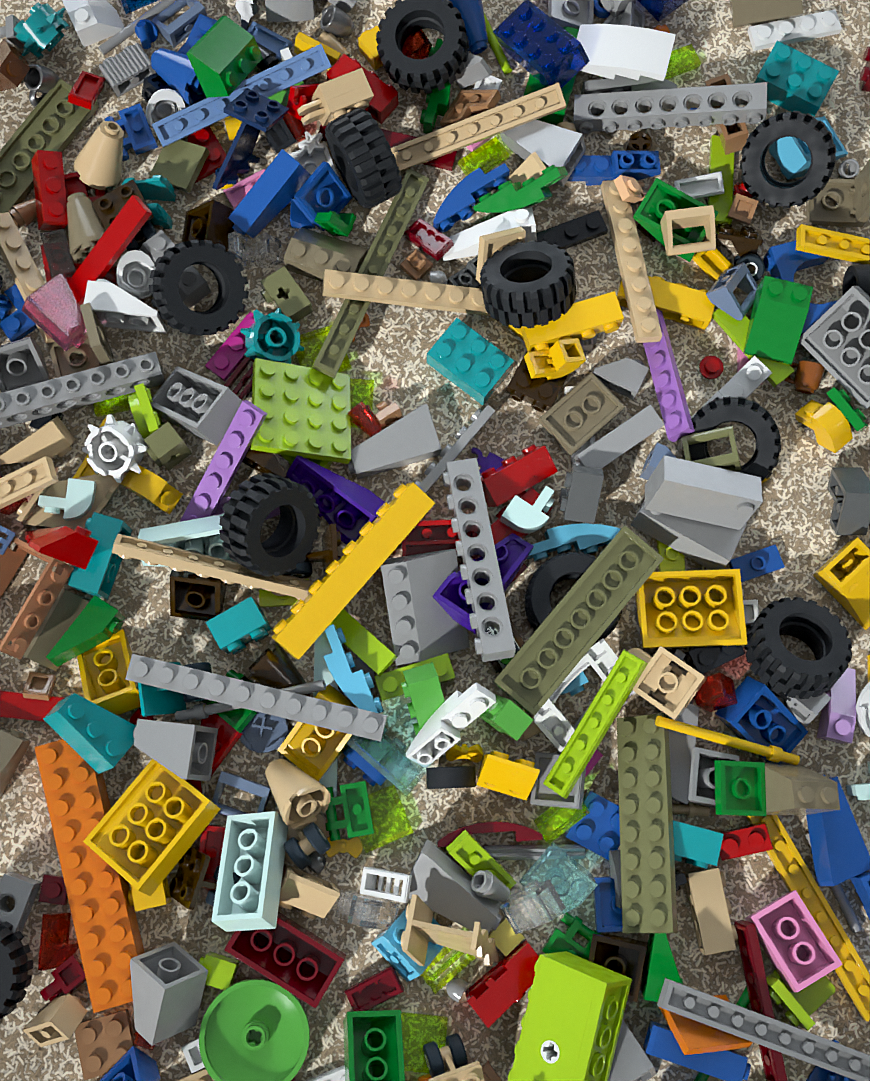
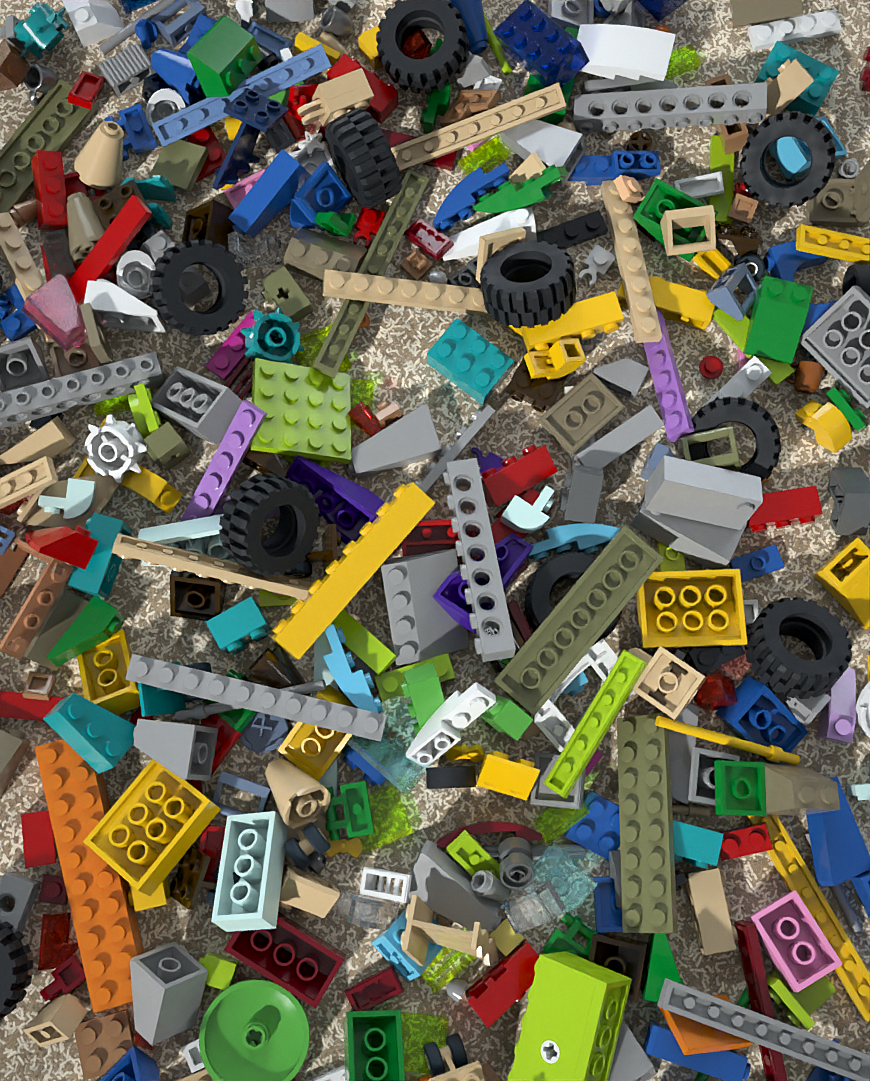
none -> red hinge [21,810,56,868]
none -> red plate [353,206,385,249]
none -> dark grey wheel [498,837,535,889]
none -> dark red tile [507,600,532,642]
none -> white plate [578,244,616,288]
none -> tan brick [741,59,815,130]
none -> red brick [745,485,823,533]

